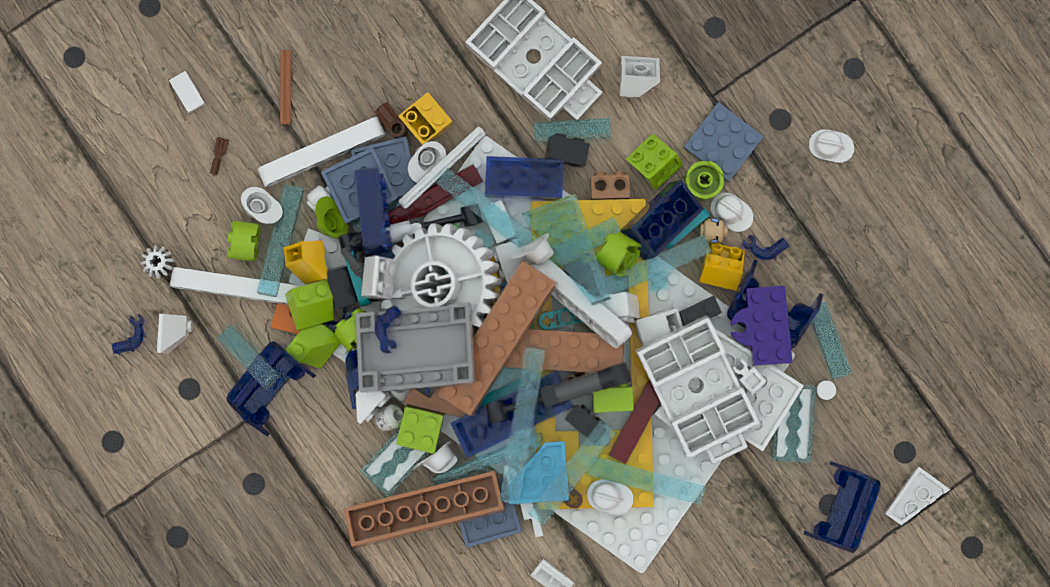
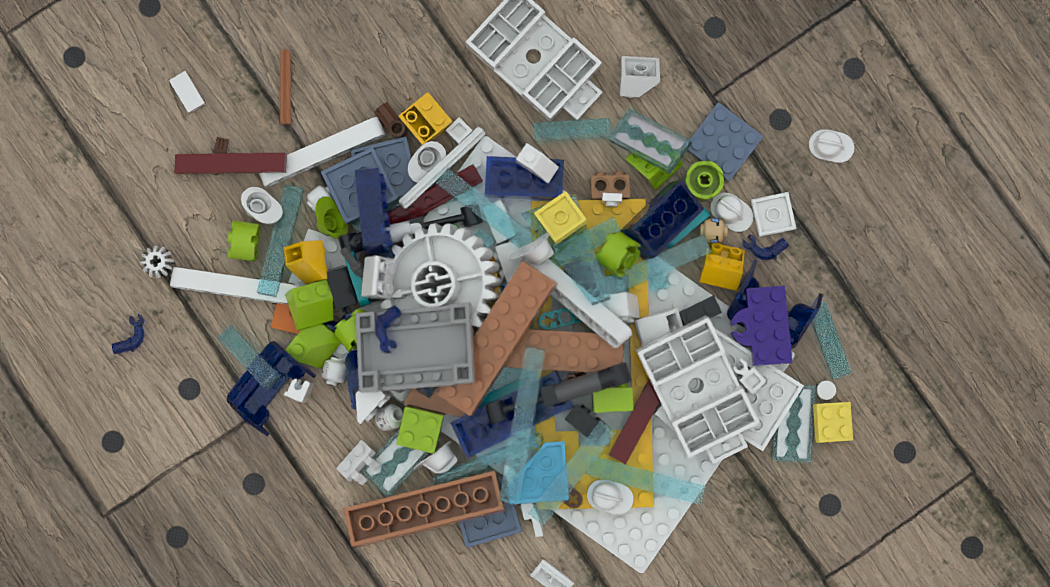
white slope [157,314,193,354] -> none
black brick [544,133,590,168] -> none
clear blue windscreen [803,461,881,553] -> none
white wing [884,466,950,525] -> none
none -> dark red tile [174,153,287,174]
none -> white hinge [284,379,315,403]
none -> white head [321,357,349,386]
none -> white plate [336,439,380,486]
none -> white plate [446,118,472,144]
none -> white slope [516,143,559,183]
none -> light yellow plate [534,191,588,245]
none -> white plate [601,193,622,207]
none -> clear light blue piece [608,108,692,174]
none -> white tile [750,192,797,237]
none -> light yellow plate [813,402,853,443]

